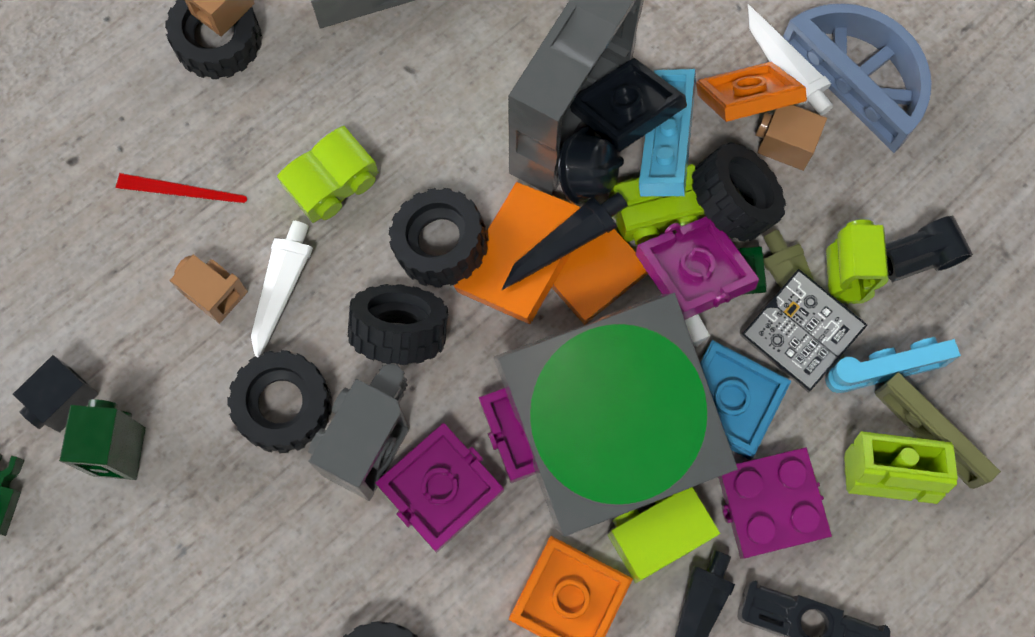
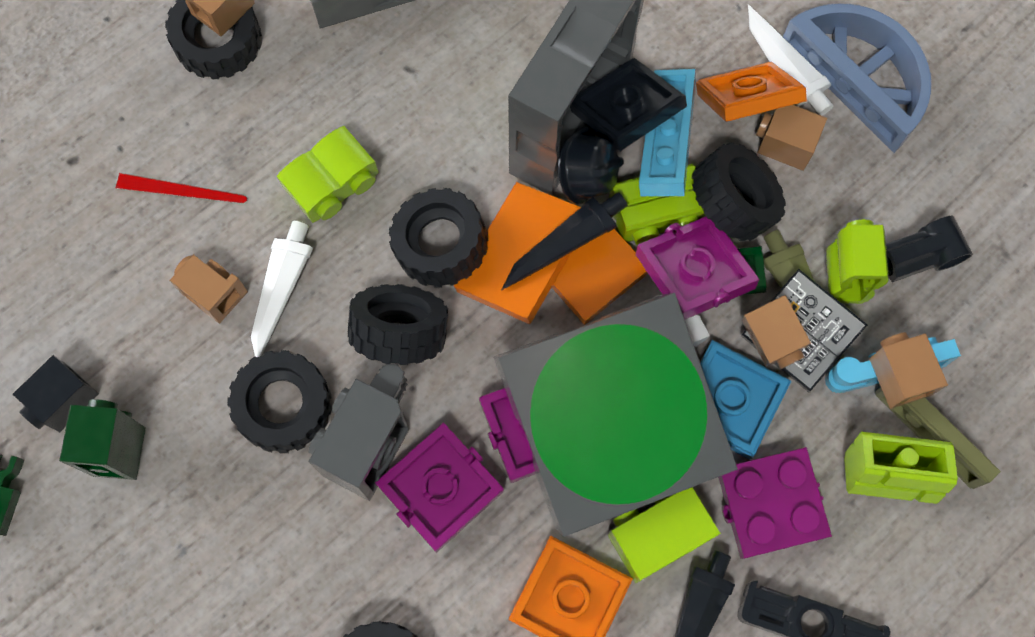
none -> medium nougat brick [742,295,811,370]
none -> medium nougat brick [869,332,948,409]

